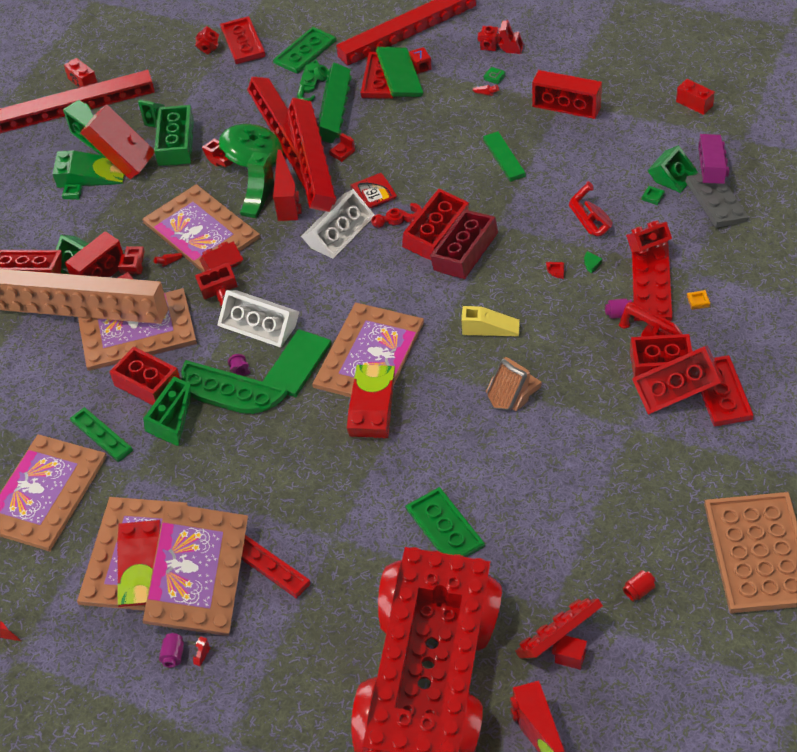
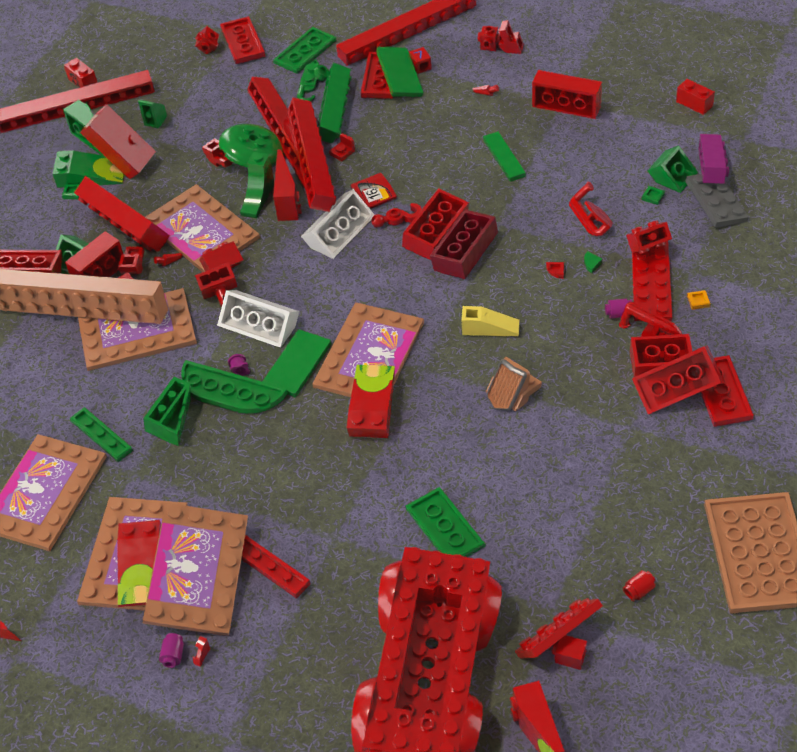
red brick [109,346,180,405] -> none
green brick [154,105,194,166] -> none
green tile [484,67,505,85] -> none
none -> red brick [74,176,170,252]

